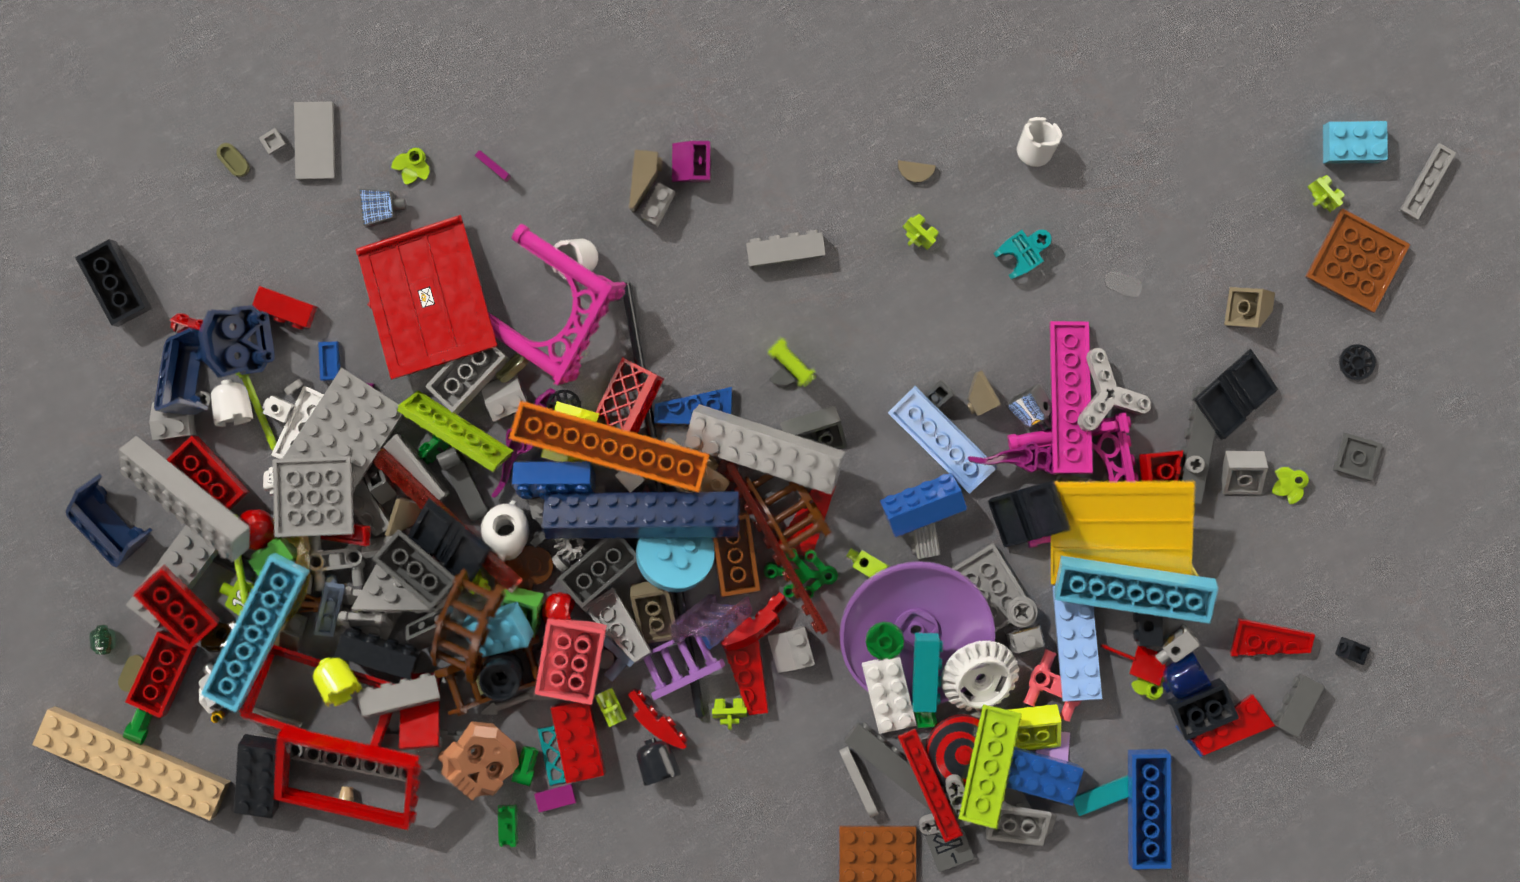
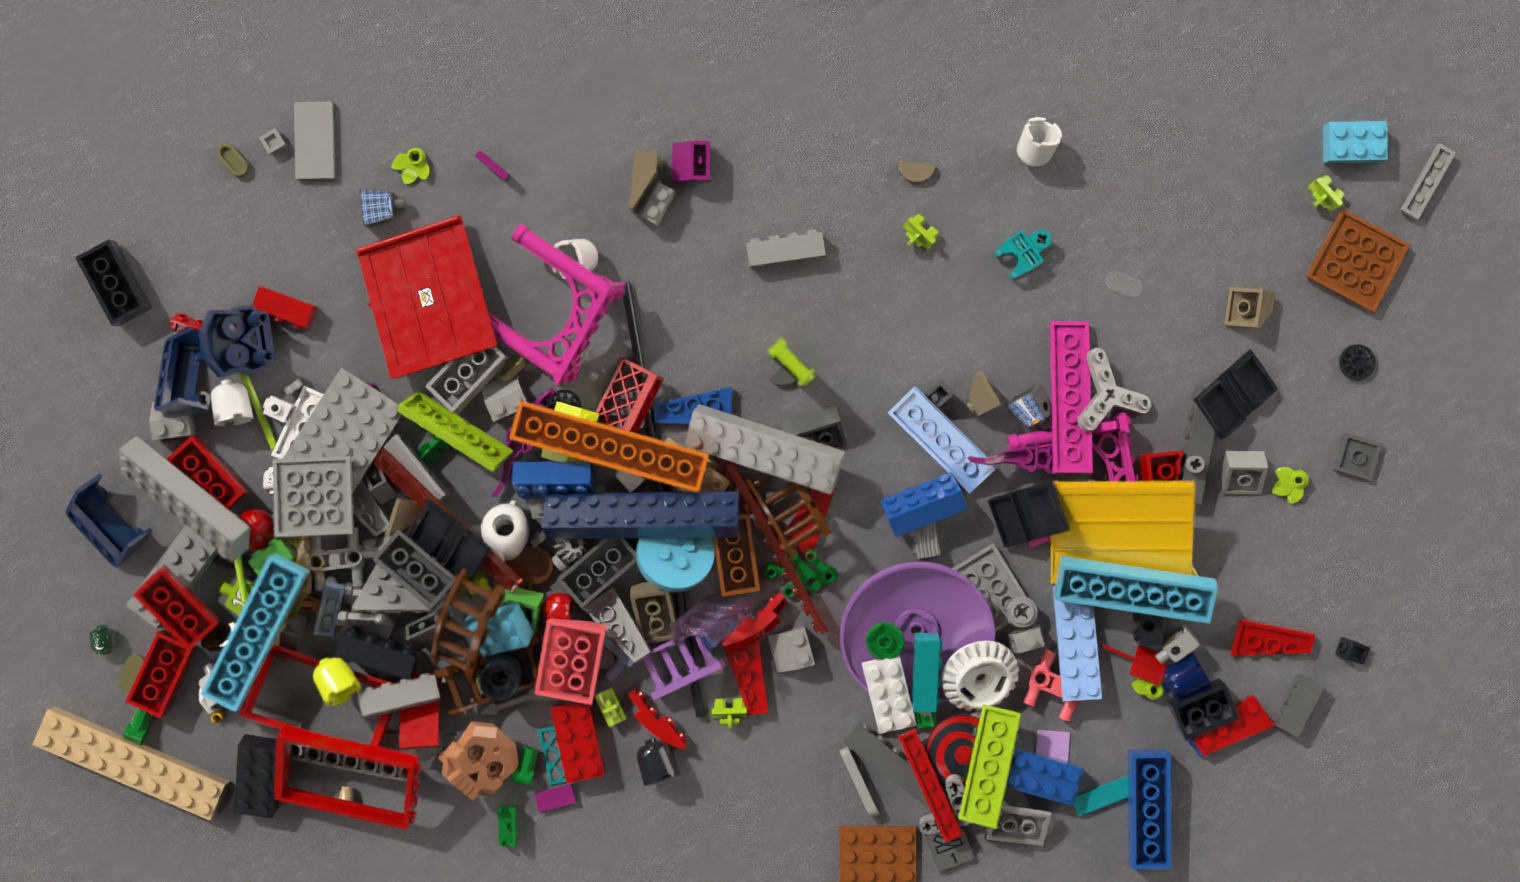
blue tile [318,341,340,381] -> none
red tile [320,524,370,546] -> none
dark grey beam [437,448,489,522] -> none
lime torso [845,548,891,577] -> none
neon yellow slope [1007,704,1061,750] -> none

